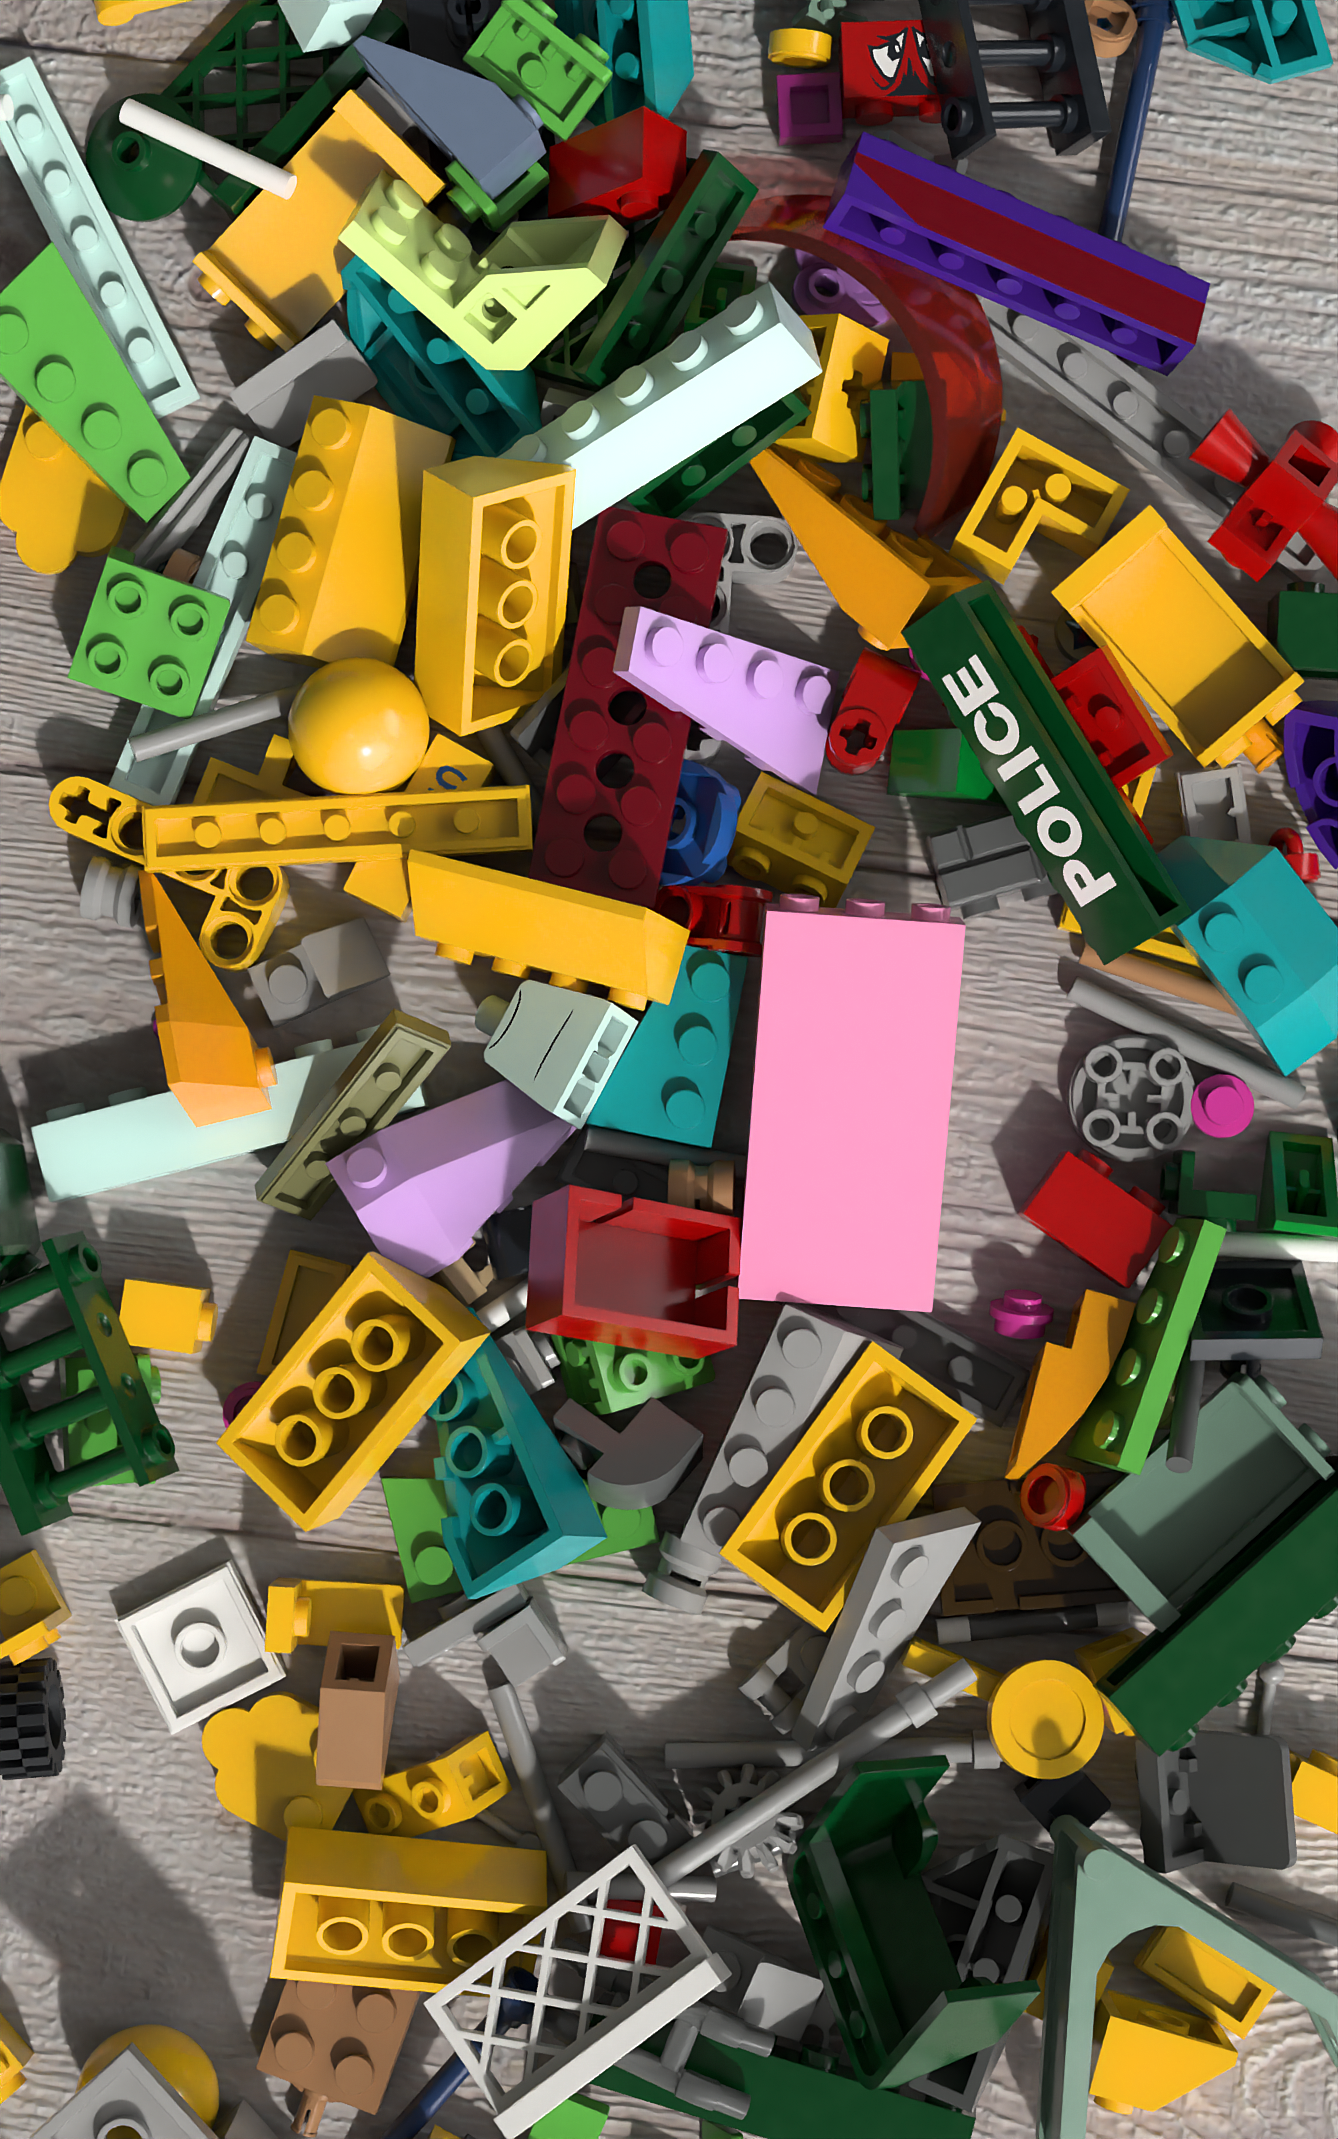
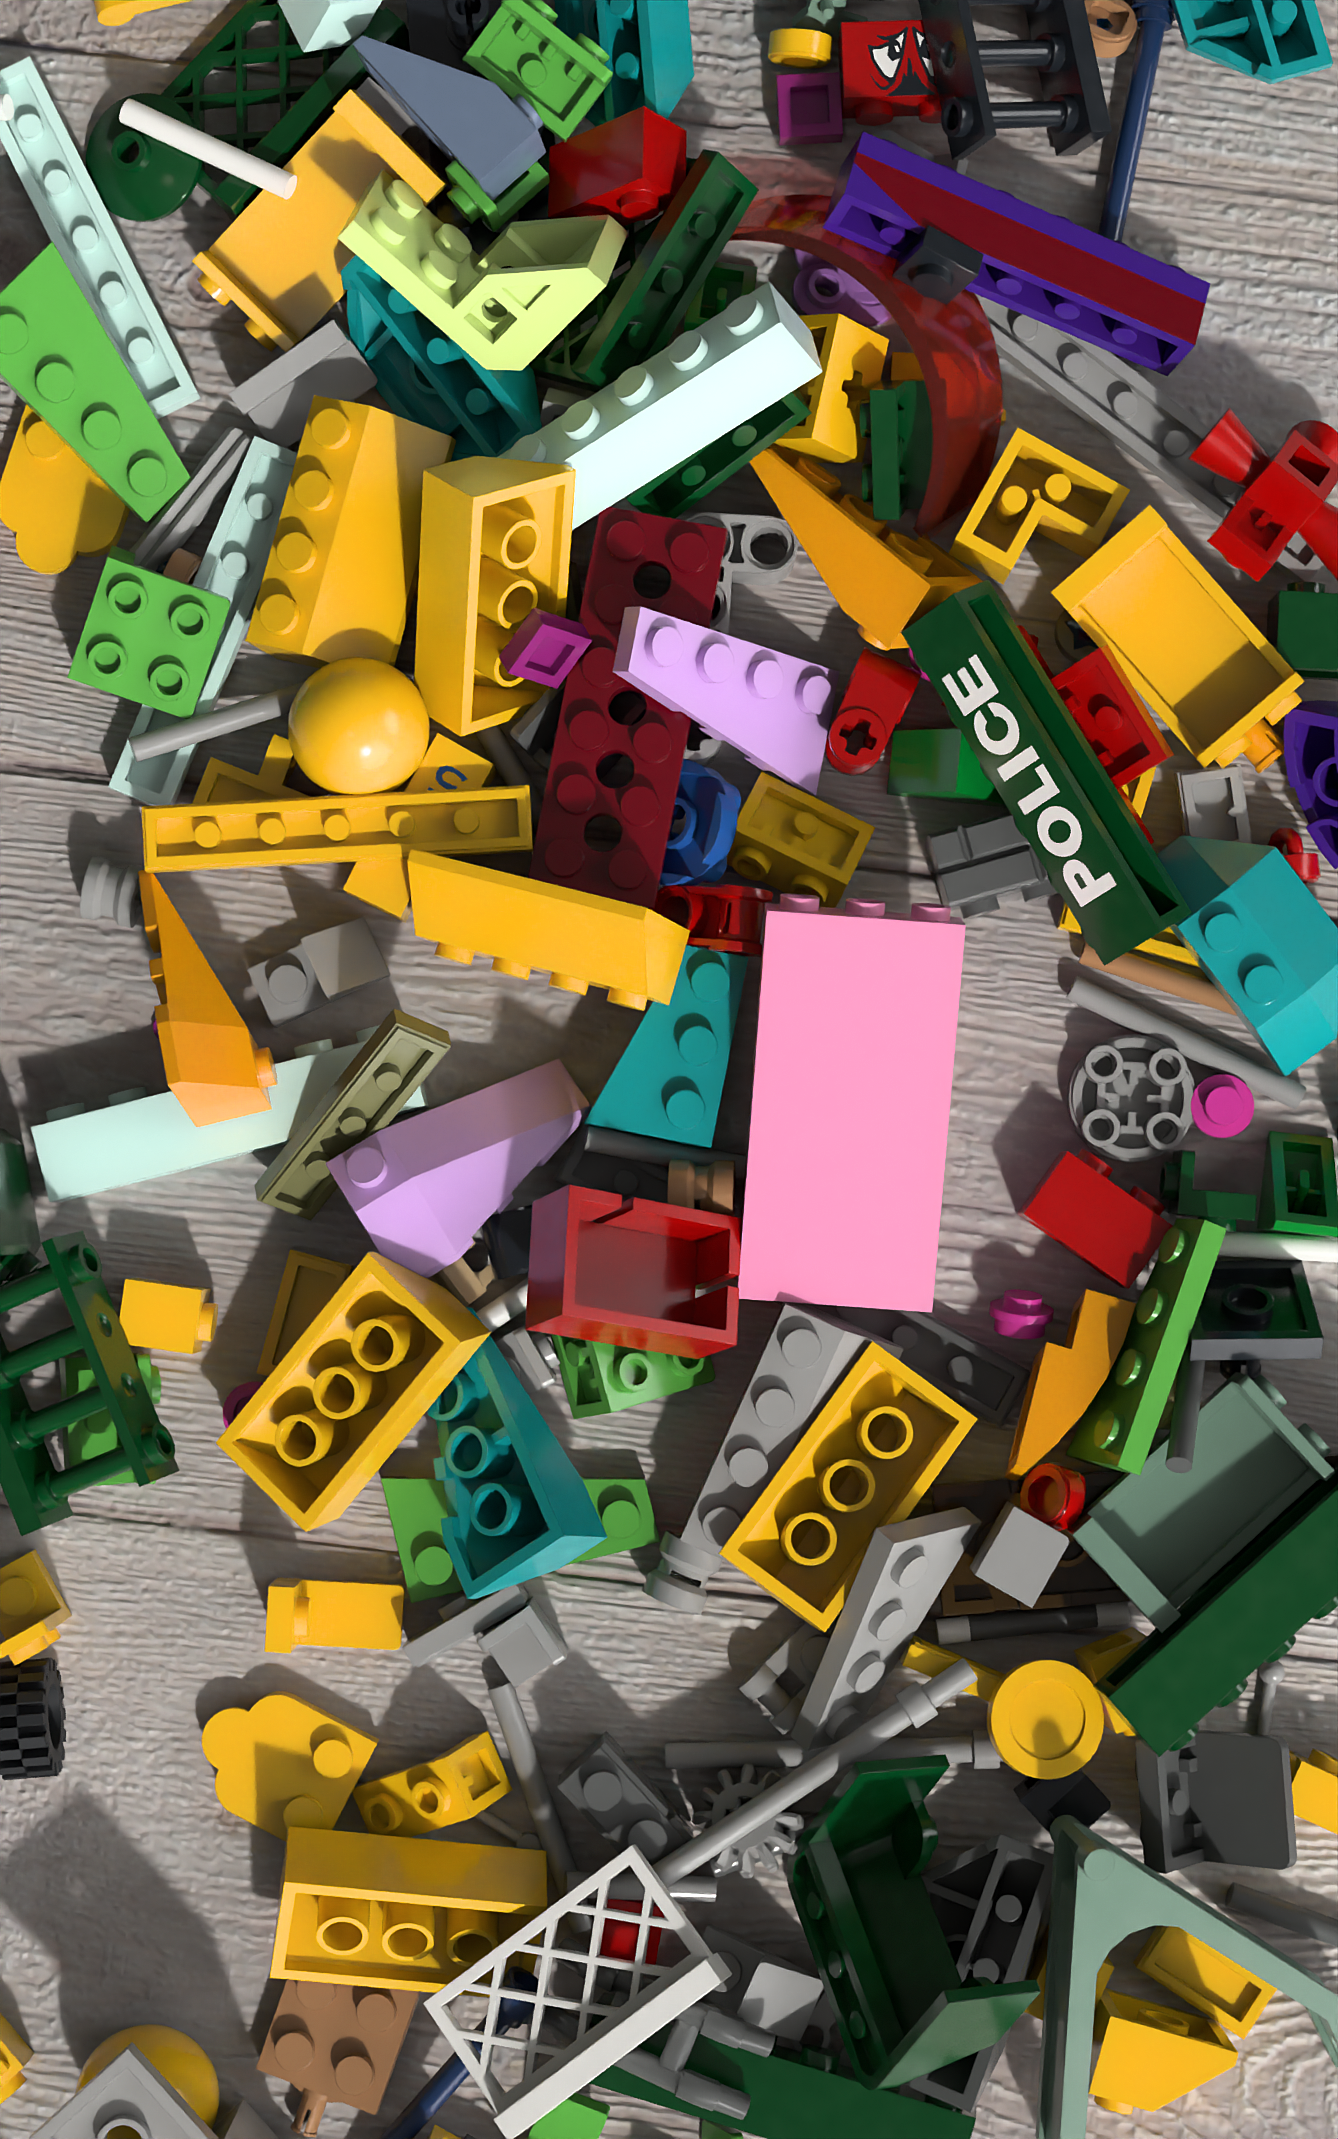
yellow beam [48,776,290,973] -> none
white tile [114,1559,289,1735] -> none
medium nougat slope [316,1631,400,1790] -> none
light aqua torso [475,980,638,1130] -> none
dark grey brick [553,1397,703,1510] -> none
none -> magenta plate [499,608,592,689]
none -> black plate [892,225,984,305]
none -> light grey panel [969,1501,1069,1608]

